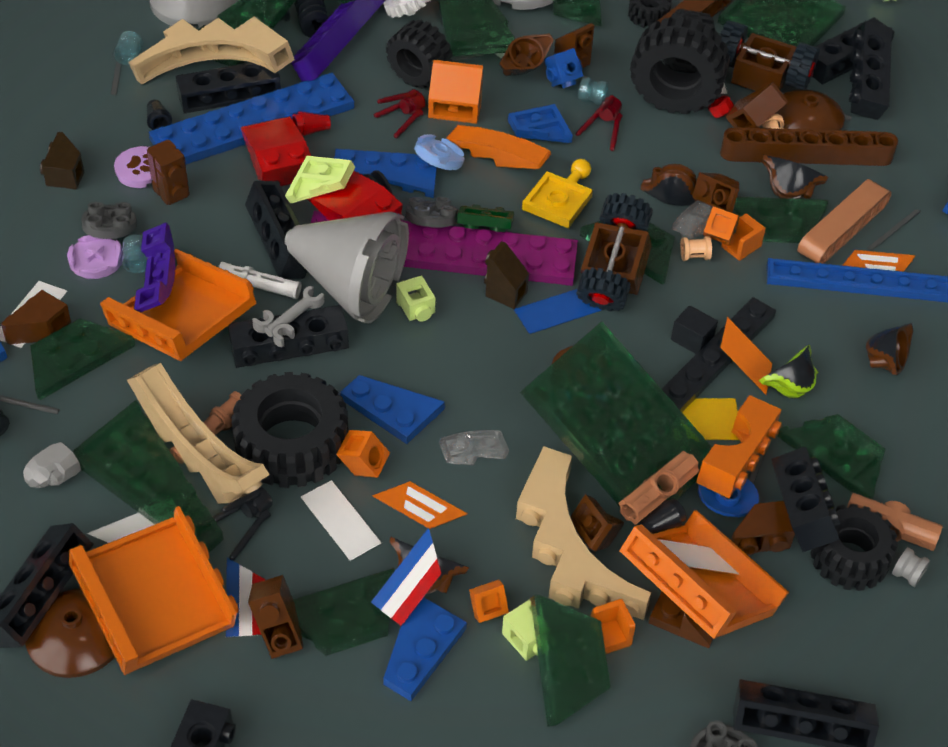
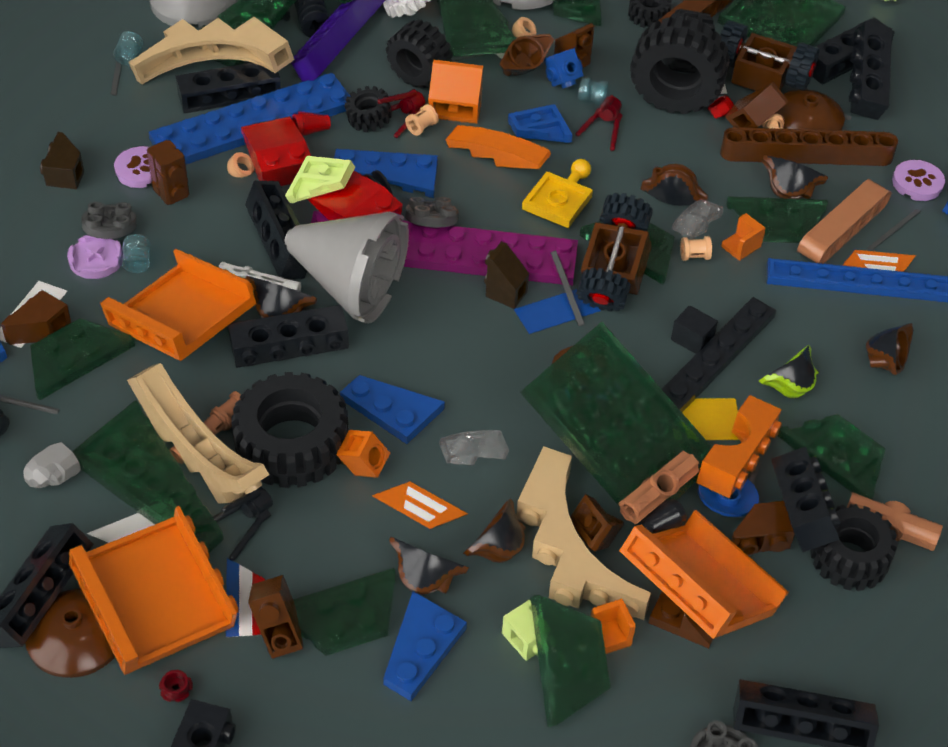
dark purple slope [134,222,175,312] -> none
black cone [147,99,172,130] -> none
light grey bar [252,286,324,347] -> none
white sticker [301,480,381,561] -> none
sticker [371,528,441,626] -> none
yellowish green brick [396,275,436,321] -> none
light blue tile [414,134,465,170] -> none
dark green plate [457,204,514,232] -> none
orange tile [469,579,509,623] -> none
white sticker [658,539,739,574] -> none
reddish brown slope [692,172,739,213] -> none
orange brick [703,206,739,245] -> none
orange sticker [720,317,773,395] -> none
light grey wheel [892,547,931,587] -> none
none -> dark red plate [159,670,193,702]
none -> light nougat piece [227,152,254,178]
none -> black hat [246,276,317,318]
none -> black tyre [345,86,392,132]
none -> light nougat bush [405,104,439,136]
none -> hat [463,498,526,563]
none -> light nougat piece [512,17,536,38]
none -> dark grey piece [551,251,584,326]
none -> lavender tile [892,160,945,201]

